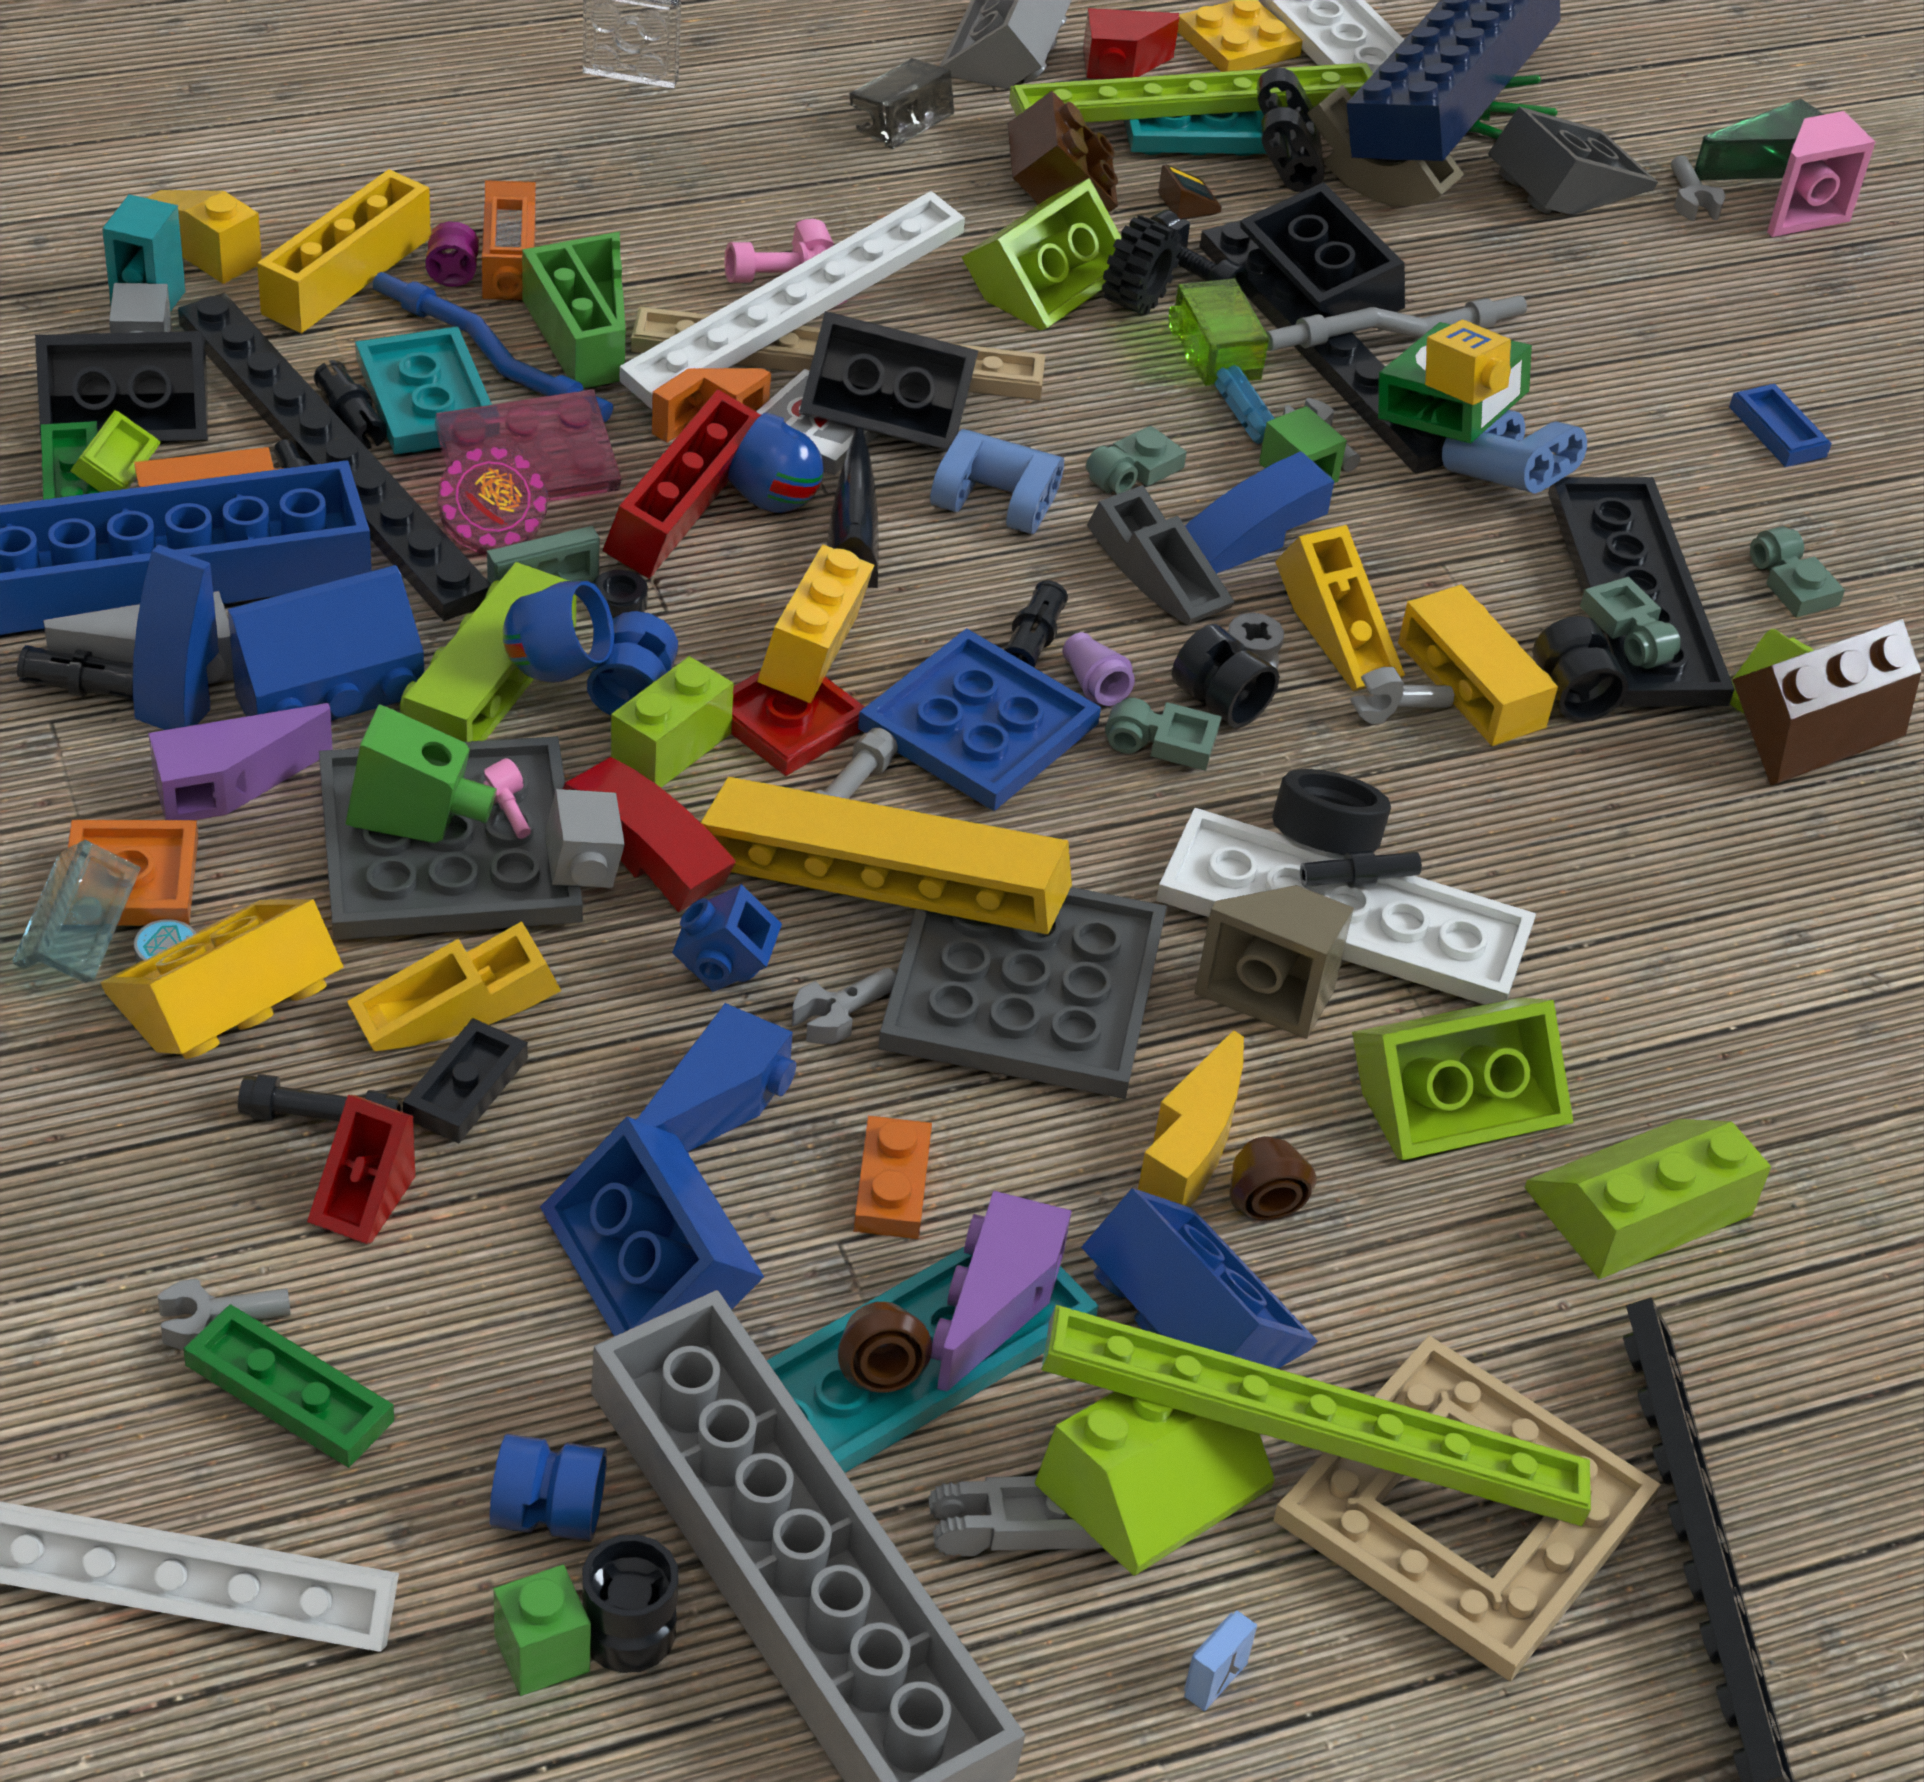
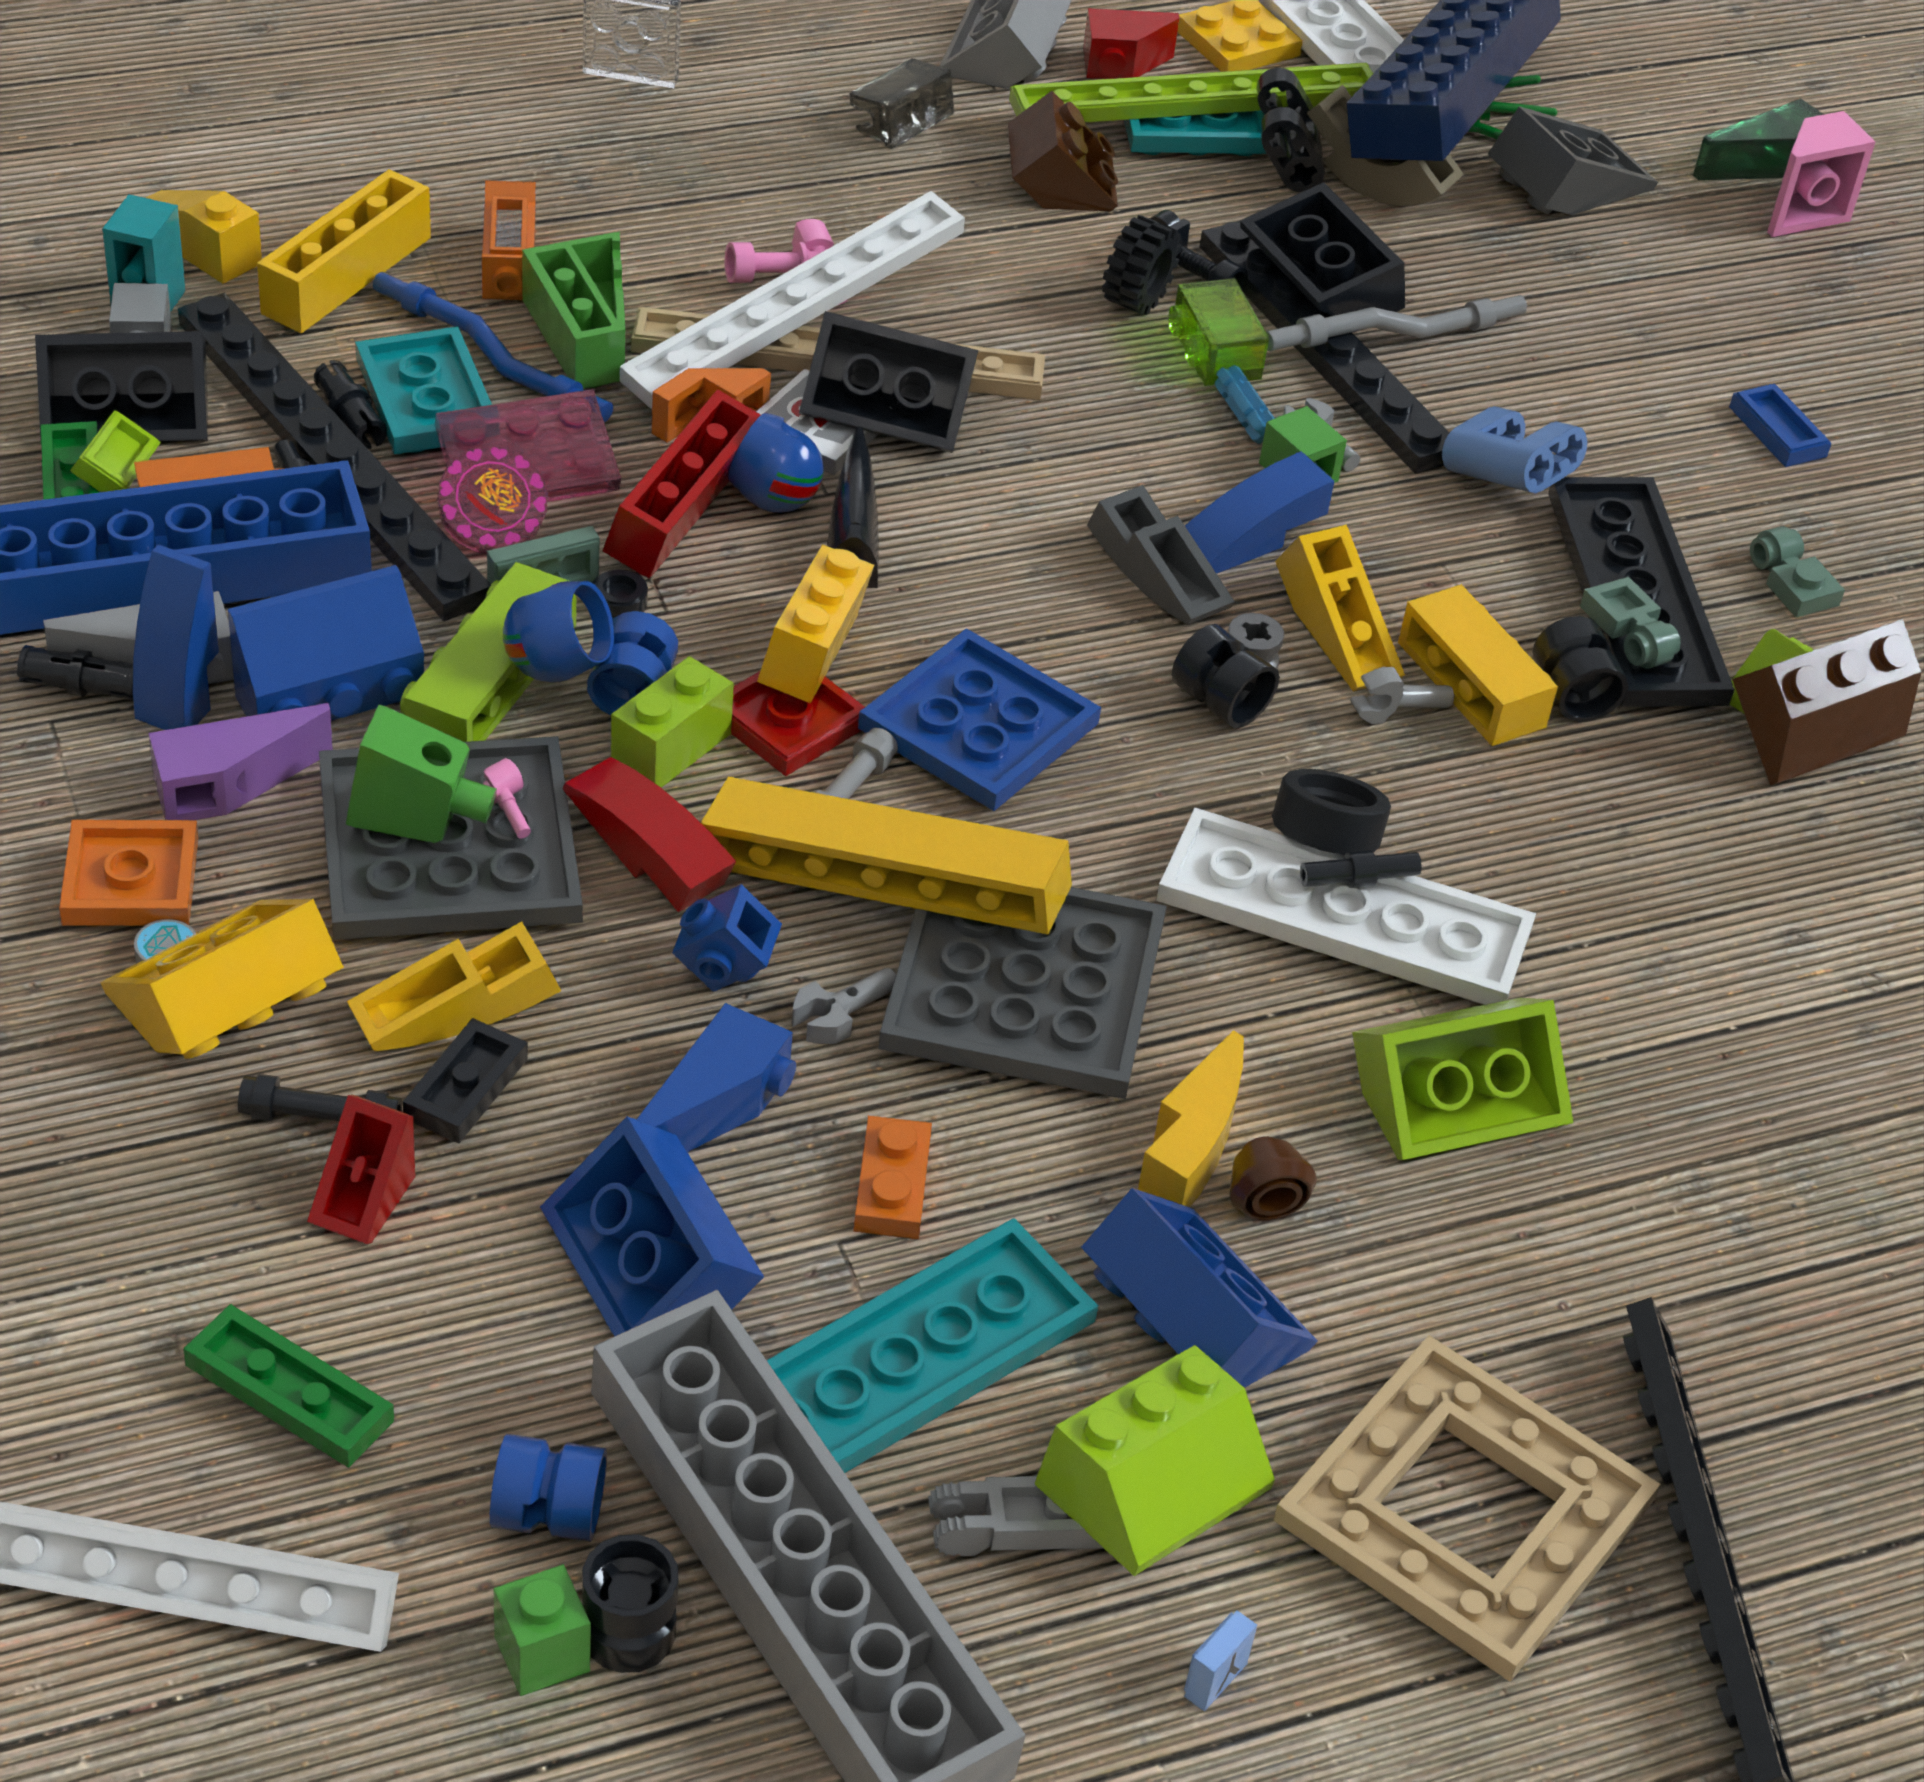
clear light blue panel [12,840,141,983] -> none
light grey bar [158,1279,291,1350] -> none
magenta wheel [425,221,479,287] -> none
light grey brick [545,789,625,888] -> none
reddish brown cone [838,1302,932,1393] -> none
medium blue connector [930,428,1065,535] -> none
medium lavender slope [931,1191,1072,1391] -> none
lime slope [961,178,1122,331] -> none
black pin [1004,580,1068,668] -> none
lime tile [1041,1305,1591,1526] -> none
lavender cone [1062,632,1135,706] -> none
sand green plate [1086,425,1187,494] -> none
sand green plate [1105,698,1222,771] -> none
reddish brown slope [1158,164,1222,219] -> none
dark tan slope [1194,885,1354,1039] -> none
green brick [1378,322,1532,444] -> none
yellow brick [1425,319,1511,405] -> none
lime slope [1524,1119,1772,1280] -> none
light grey bar [1671,155,1726,221] -> none

